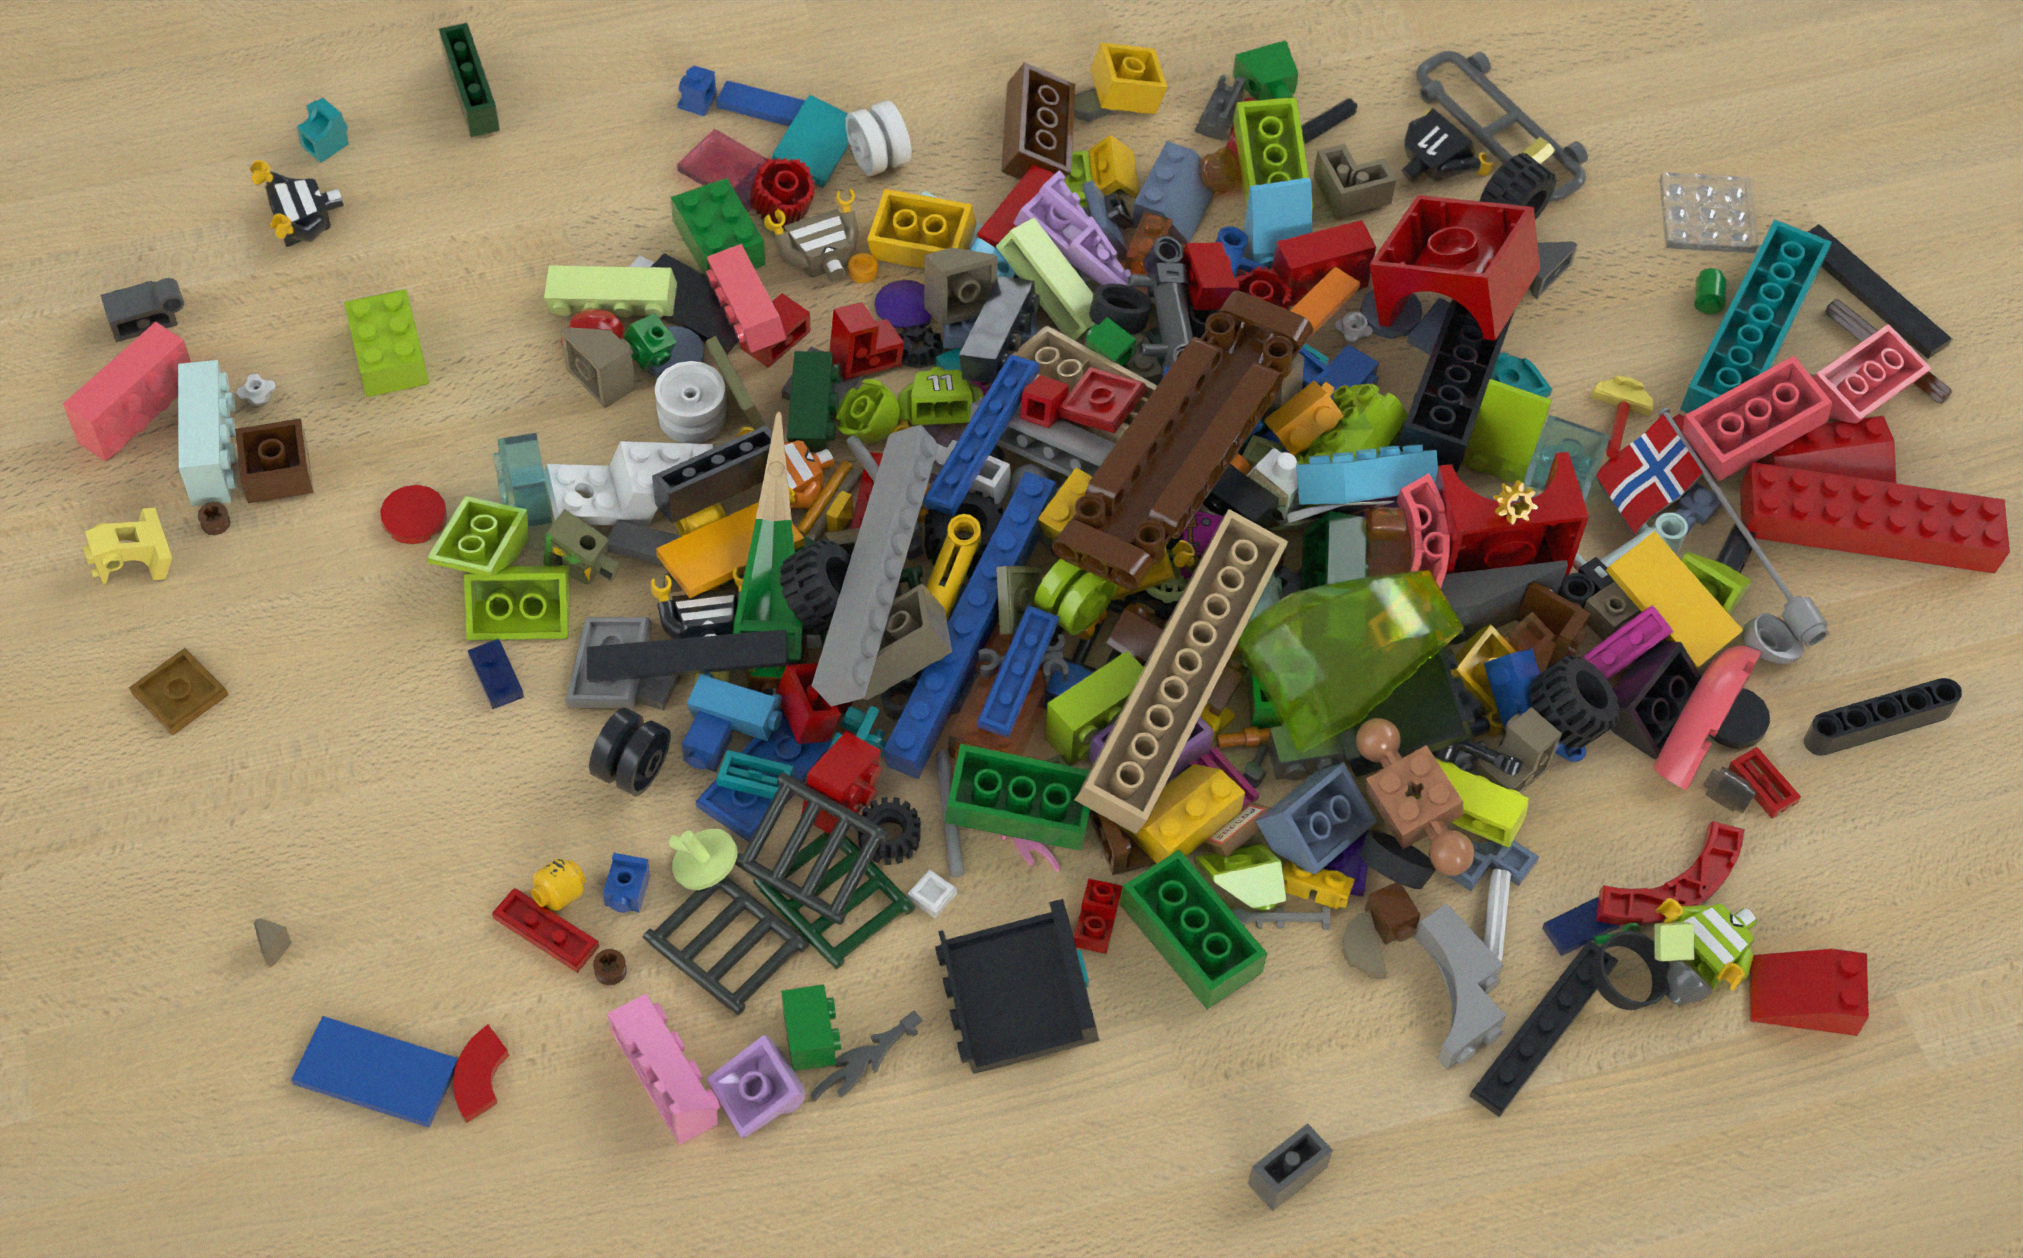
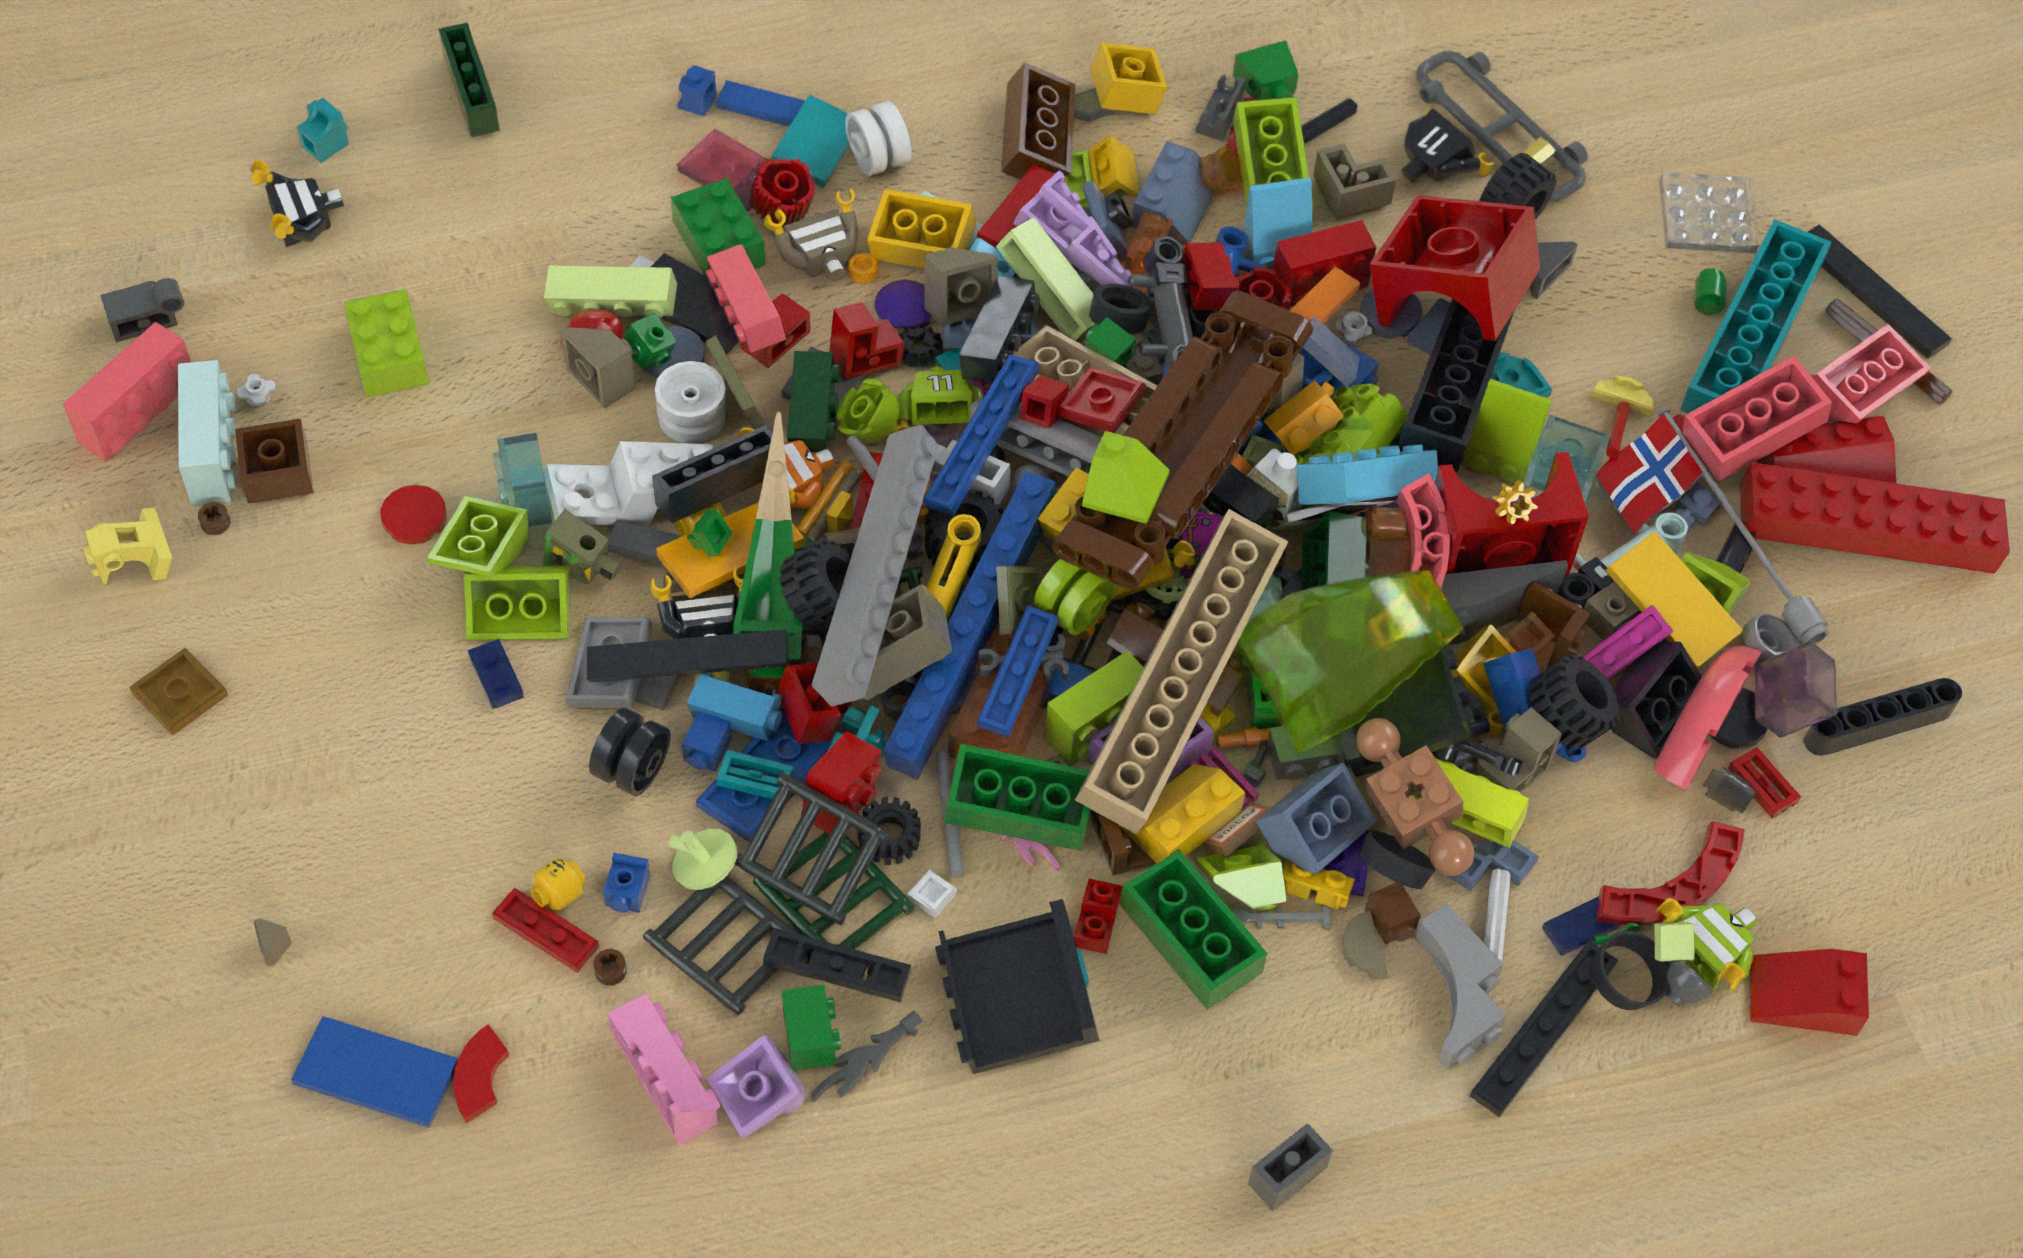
none -> green tile [687,509,733,557]
none -> black hinge [763,928,911,1002]
none -> lime slope [1082,431,1169,524]
none -> sand blue tile [1303,316,1360,387]
none -> brick [1755,641,1837,738]

